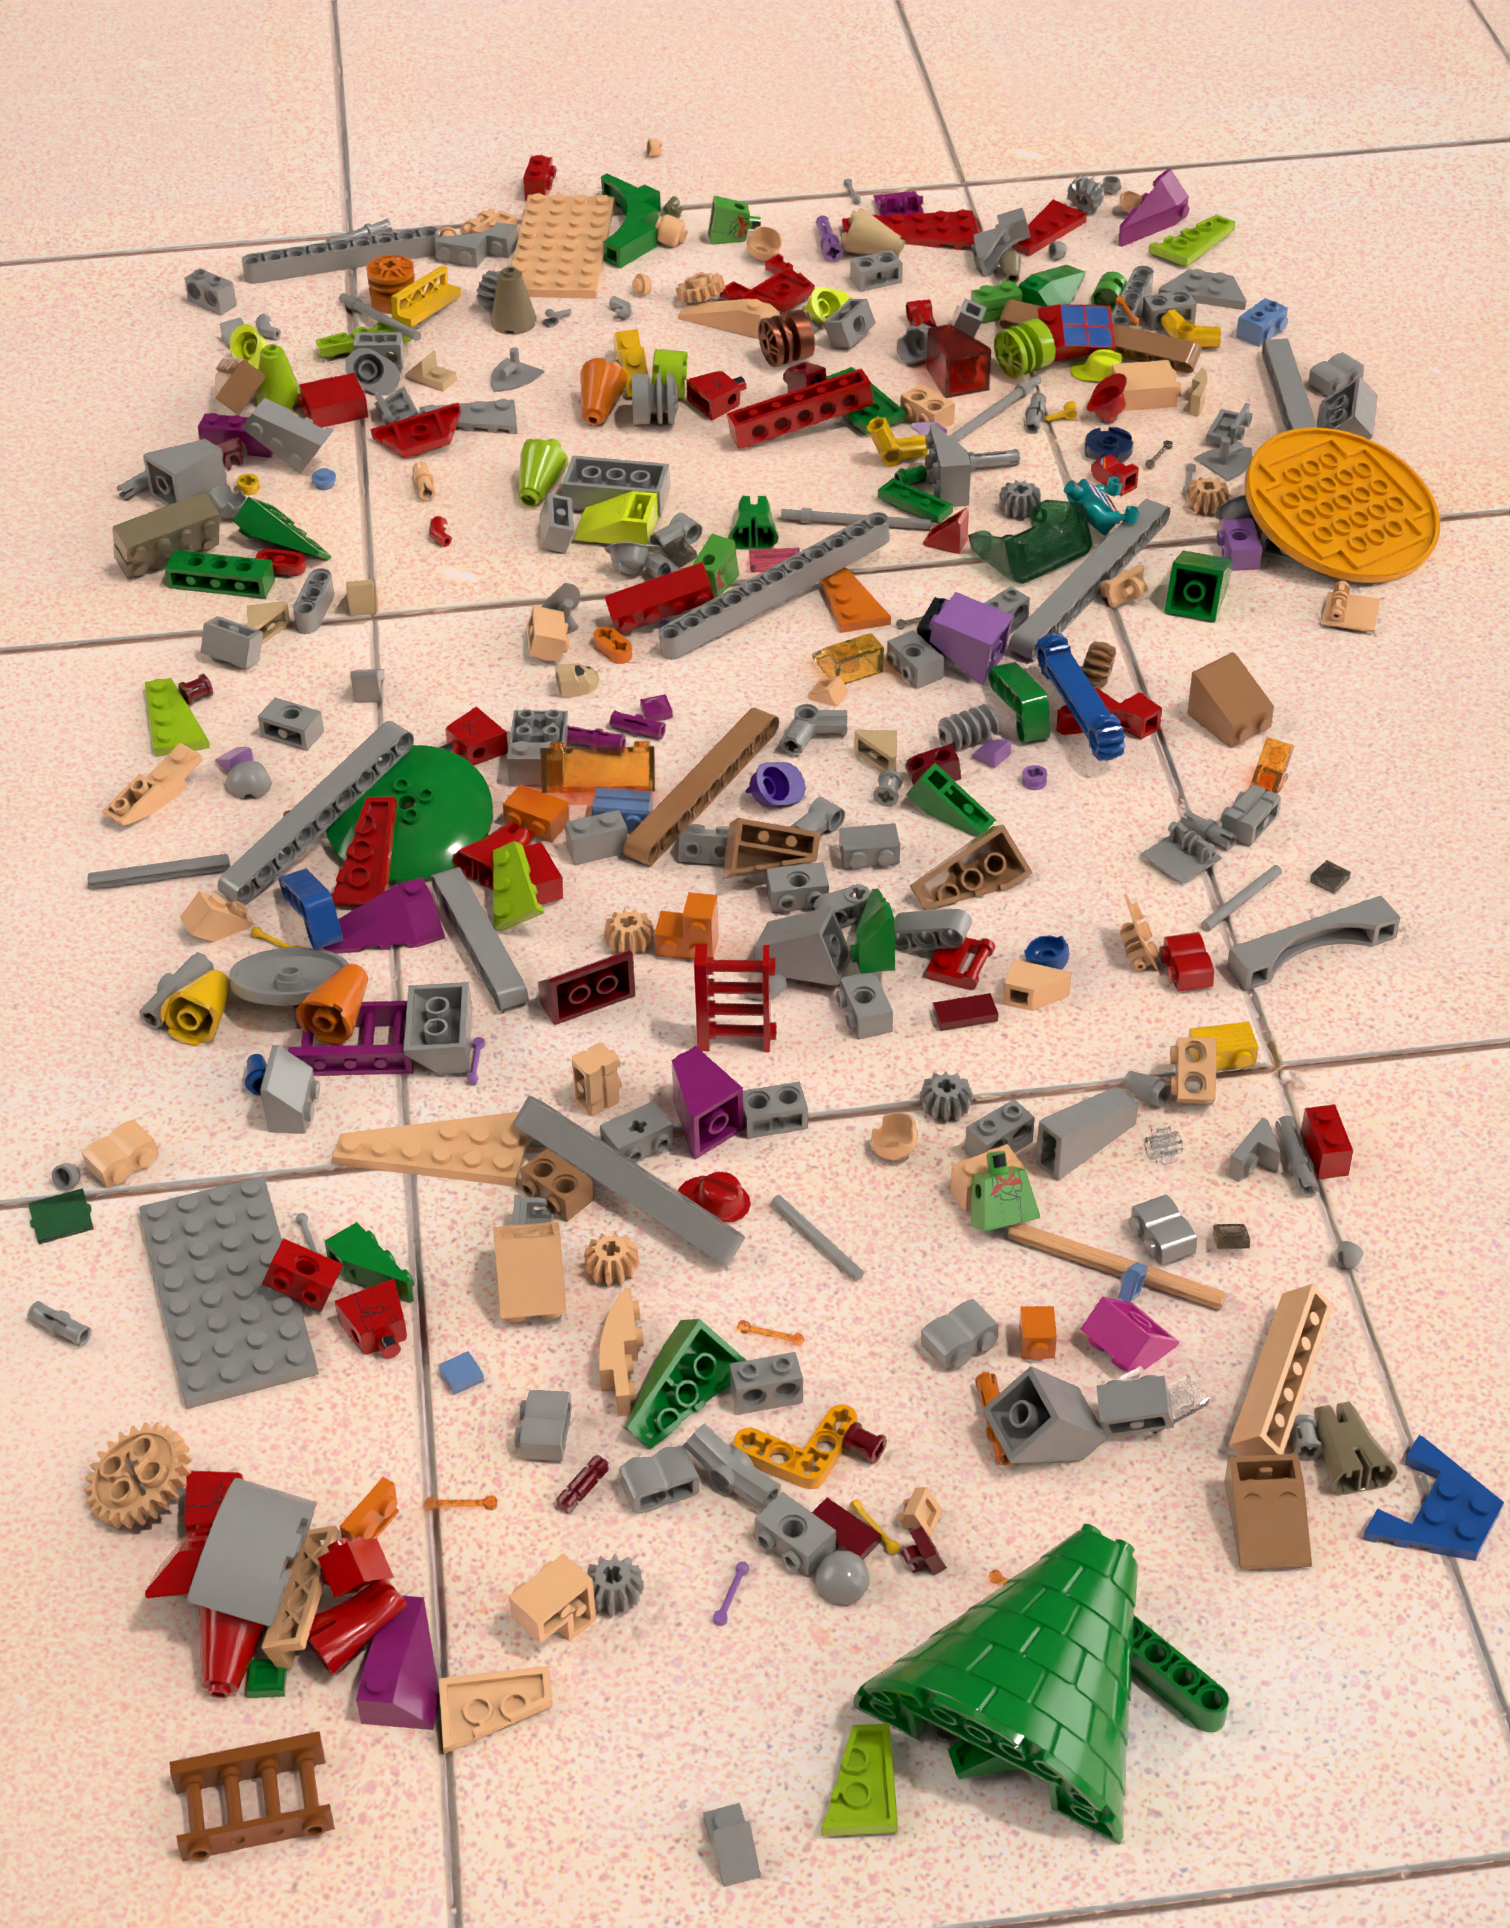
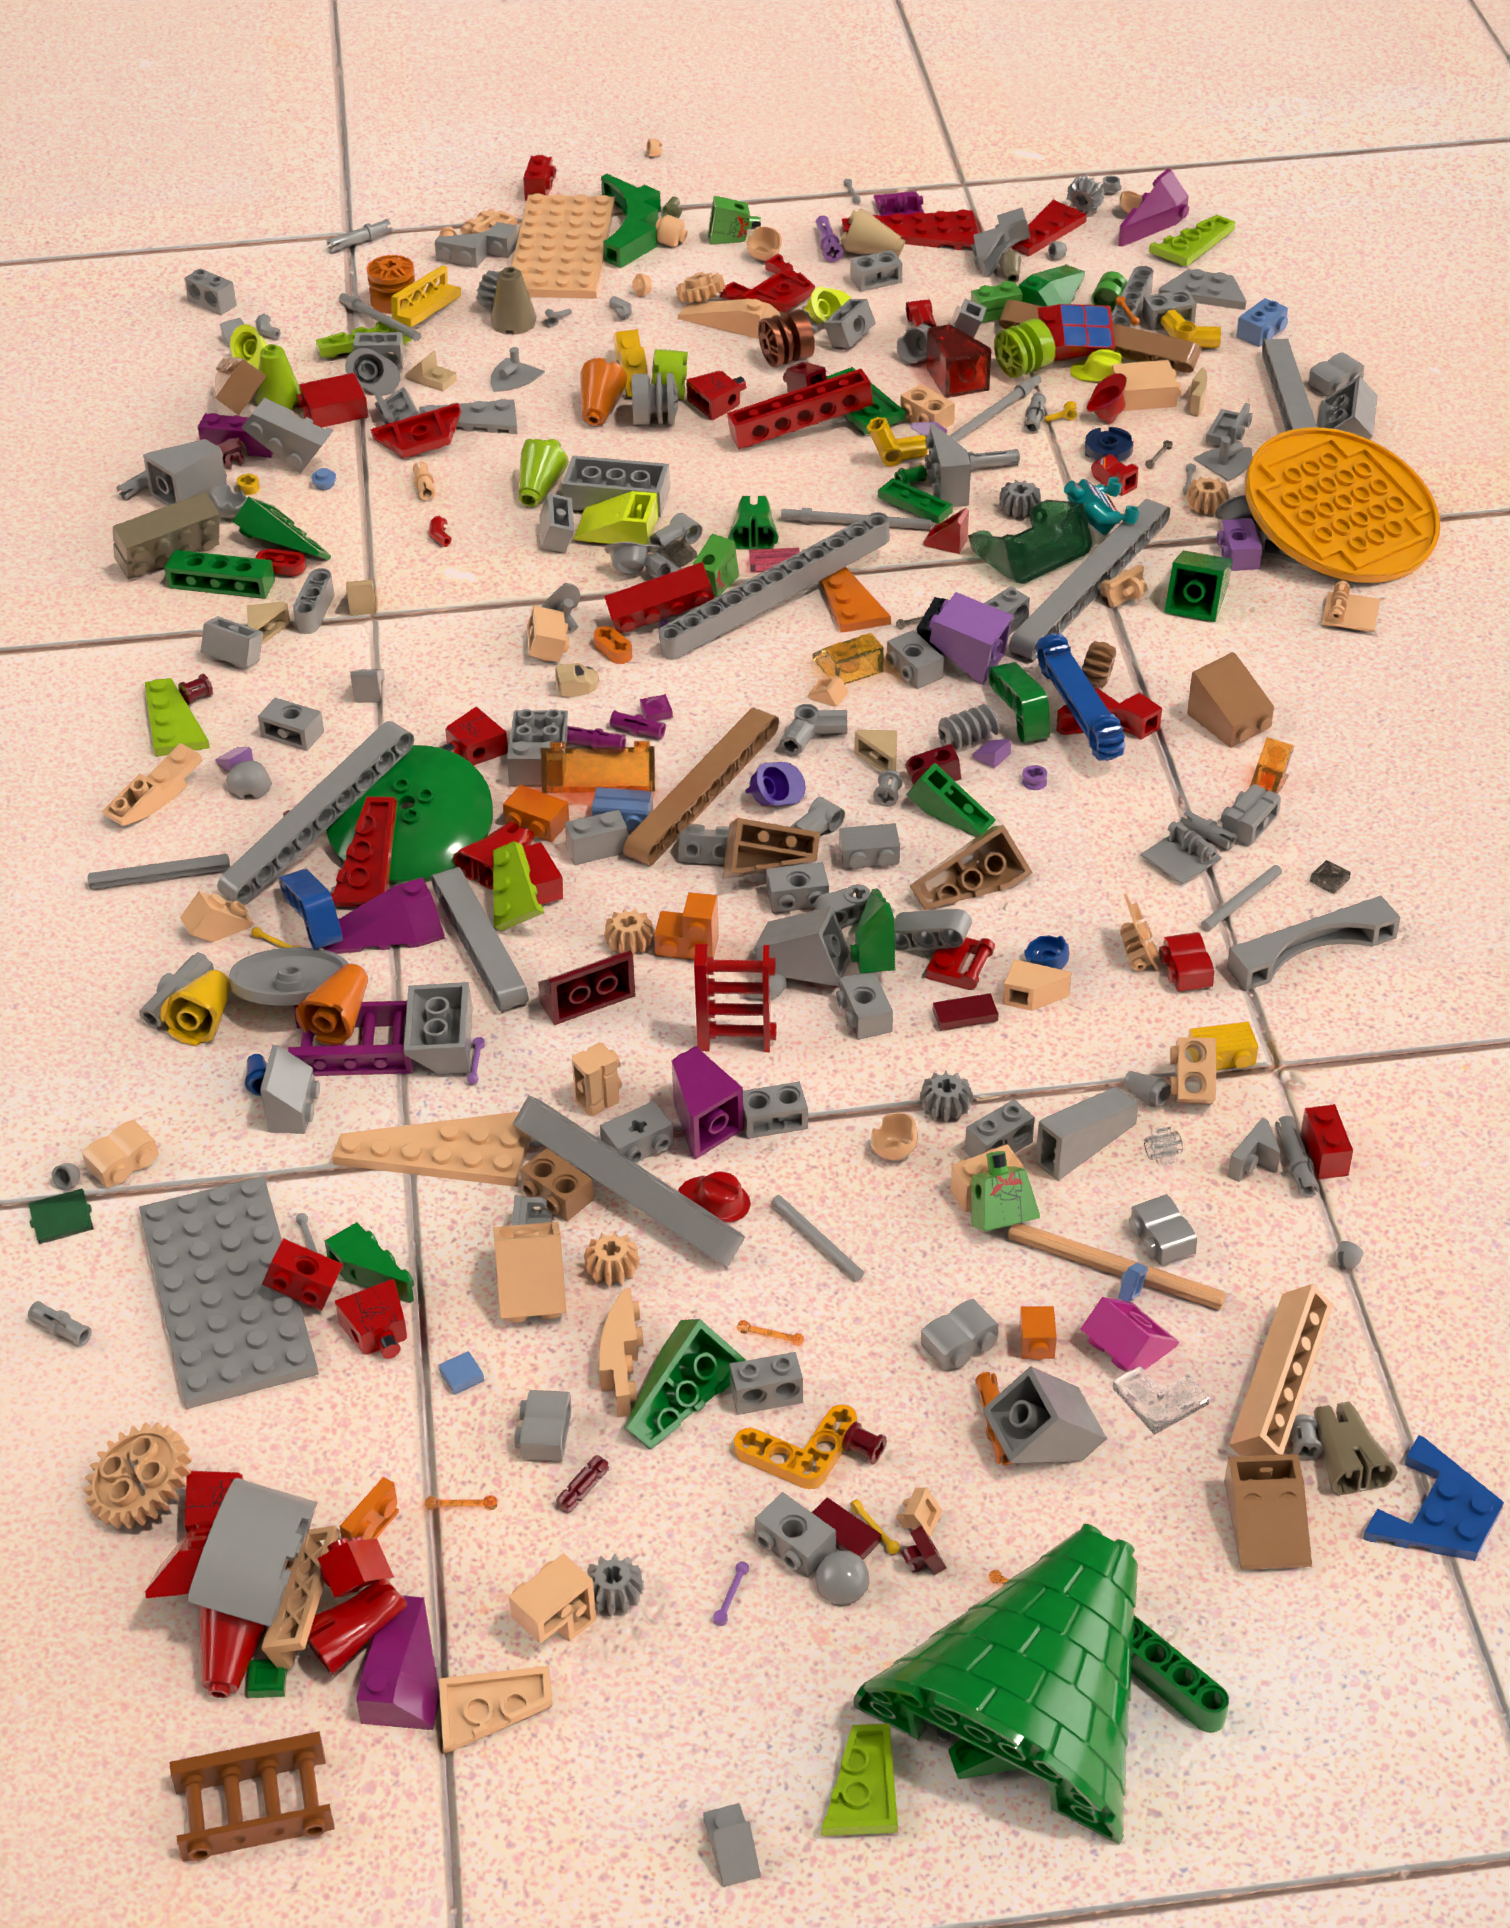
light grey beam [242,226,439,284] -> none
light grey brick [619,1446,699,1514] -> none
light grey piece [683,1423,781,1511] -> none
light grey brick [1096,1375,1174,1437] -> none
clear smoke tile [1212,1224,1250,1249] -> none

